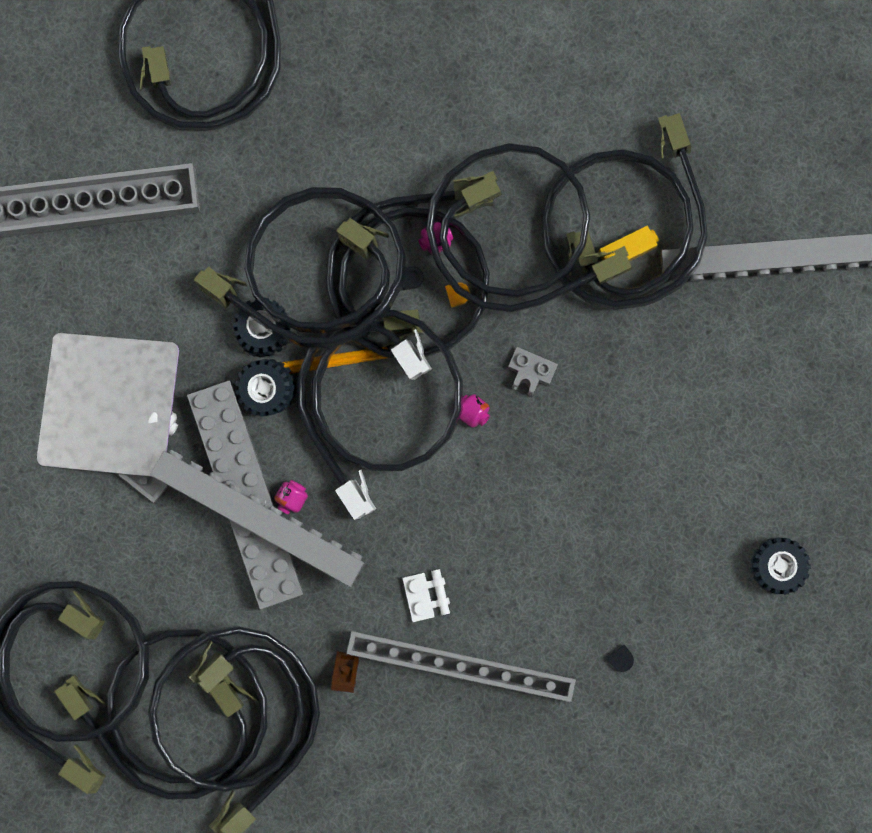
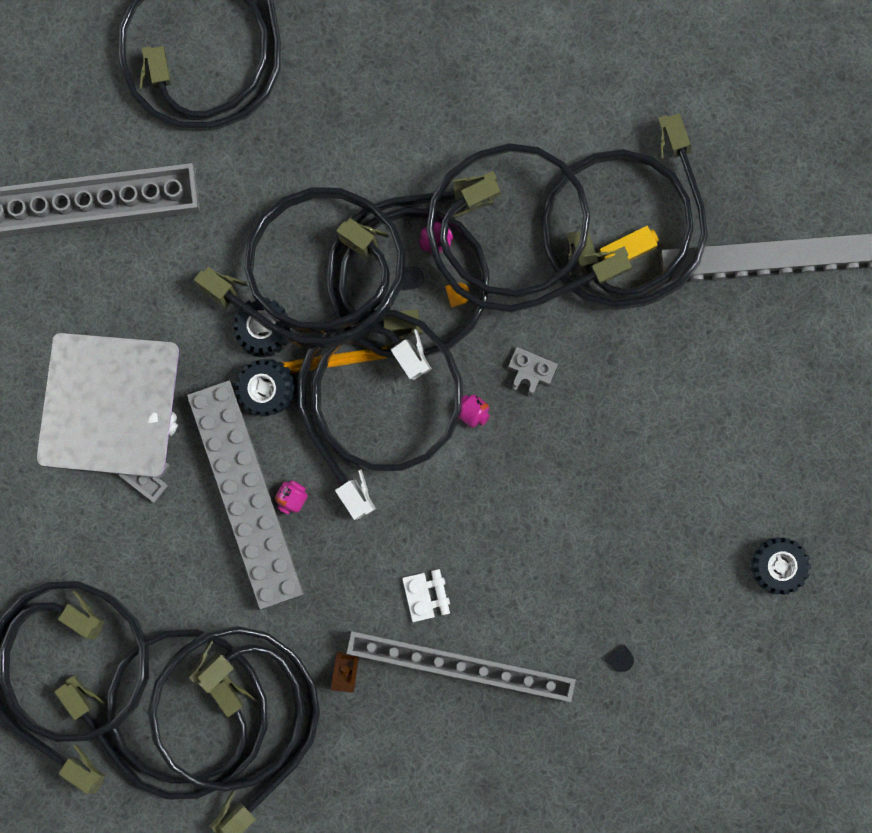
light grey brick [150,450,365,587] -> none

